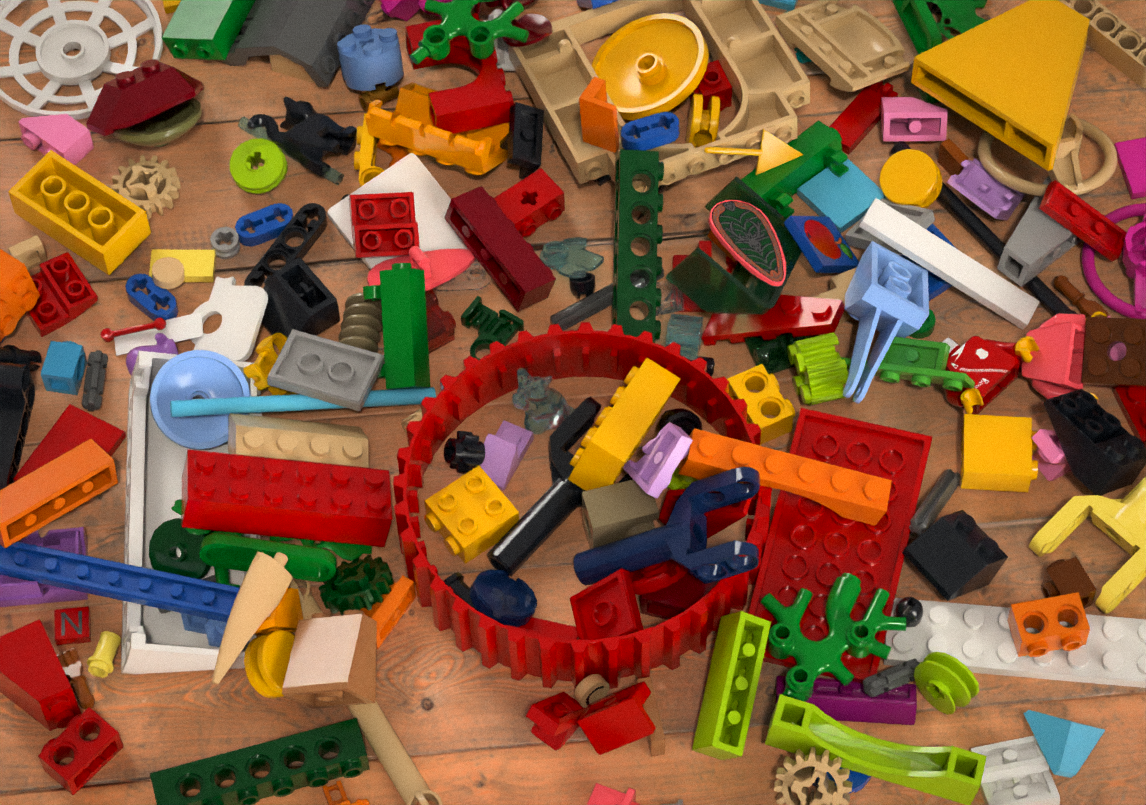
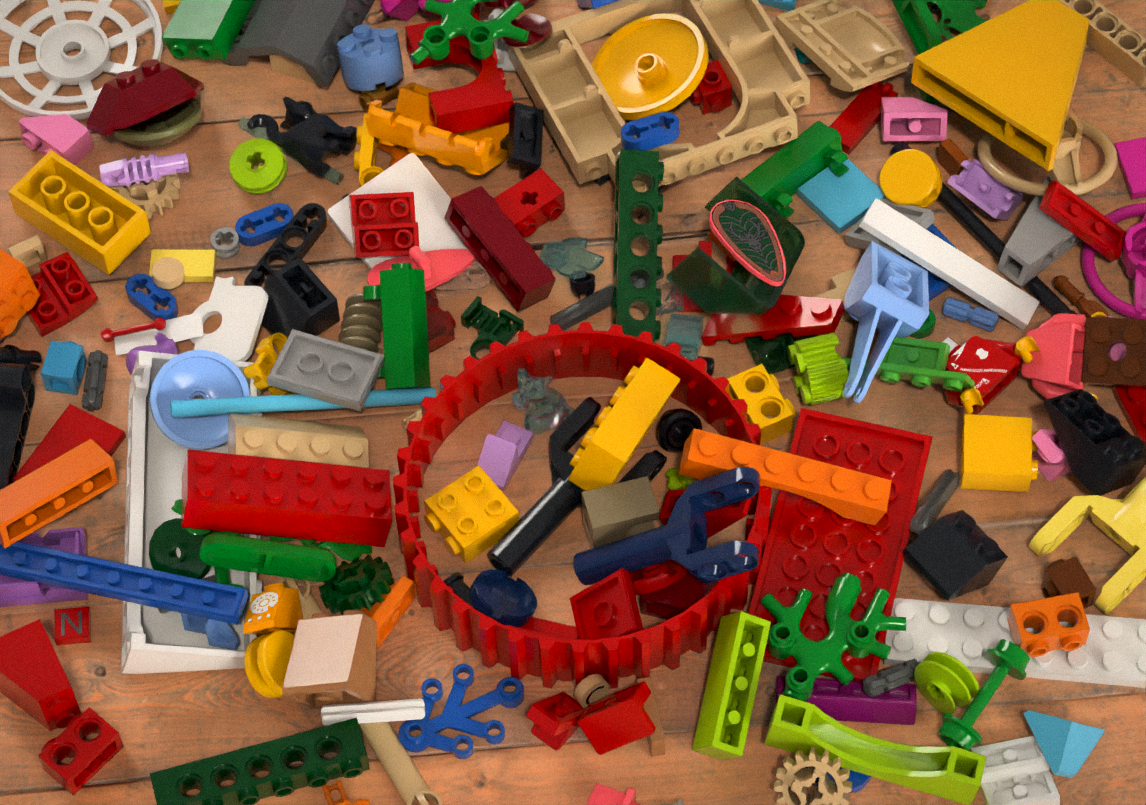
dark orange piece [57,647,95,710] -> none
light yellow pin [87,631,121,678] -> none
tan piece [212,552,293,684] -> none
black gear [444,431,485,473] -> none
orange panel [579,77,619,153] -> none
lavender wing [623,422,693,499] -> none
yellow head [685,94,720,148] -> none
yellow piece [704,129,803,175] -> none
blue tile [784,216,859,273] -> none
black hinge [895,597,923,627] -> none
none -> lavender hinge [99,152,190,187]
none -> white axle [321,698,425,726]
none -> blue plant [398,664,524,759]
none -> green piece [937,639,1030,751]
none -> medium blue piece [943,297,999,331]

